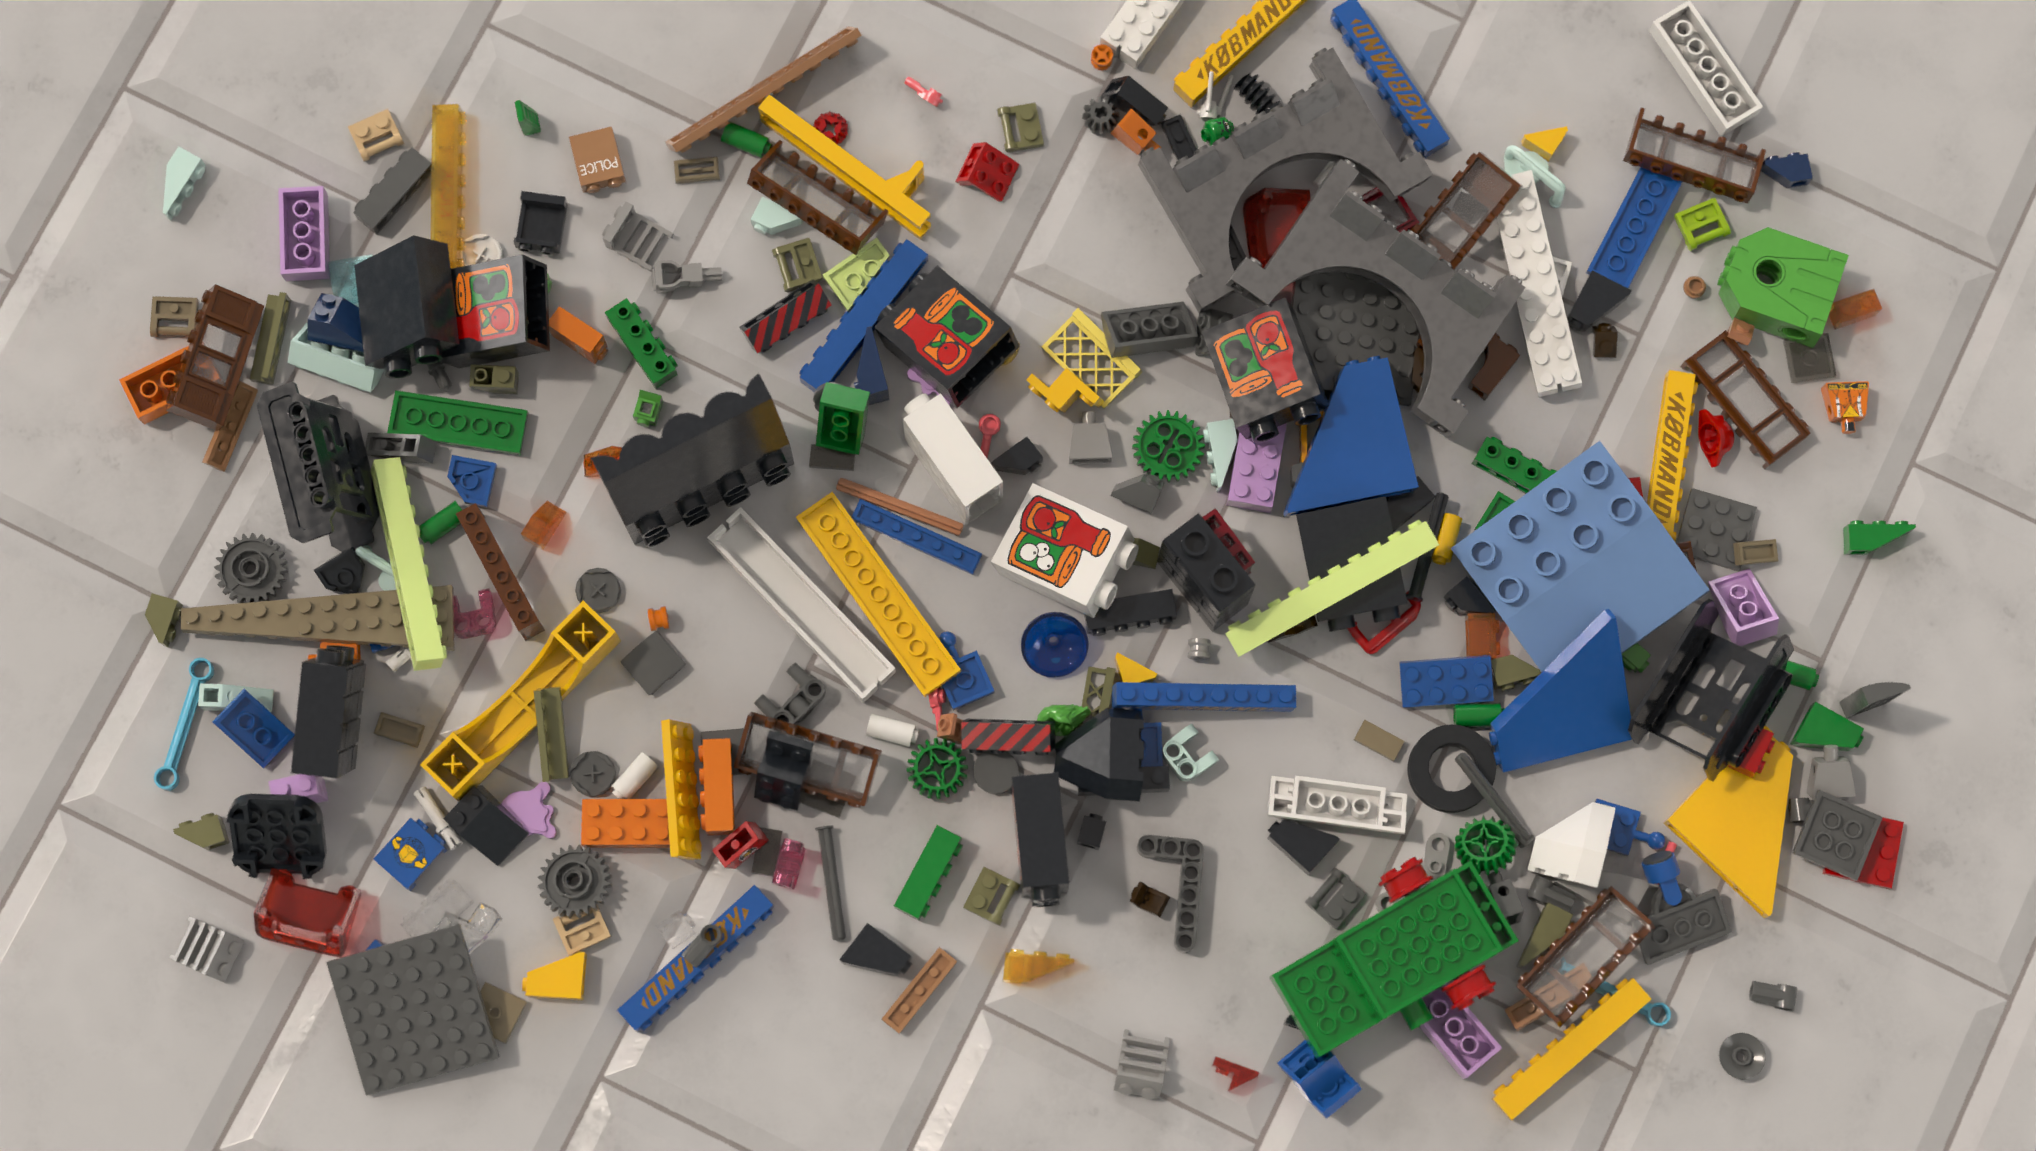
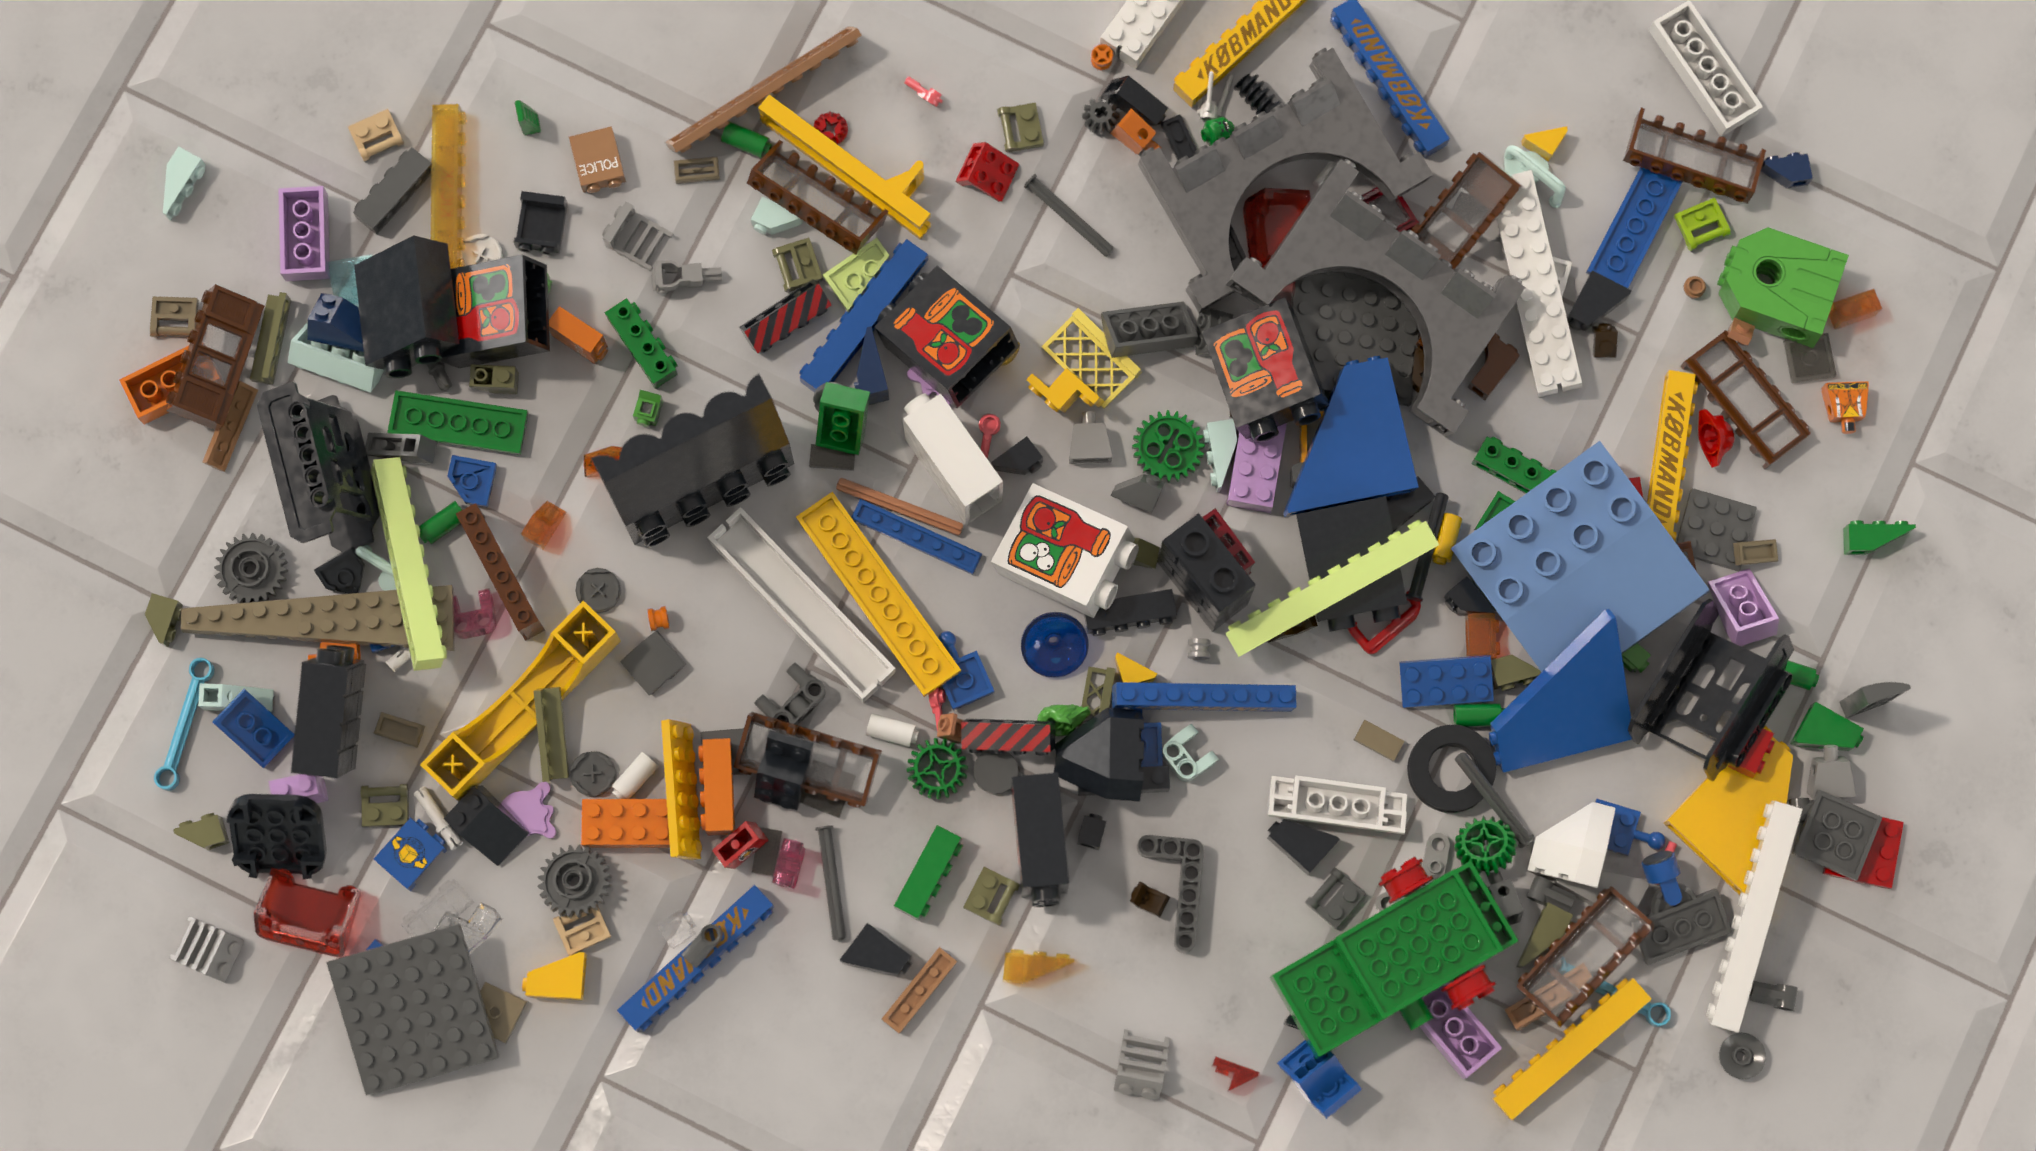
none -> olive plate [361,784,409,827]
none -> dark grey axle [1024,174,1114,257]
none -> white piece [1706,800,1802,1033]

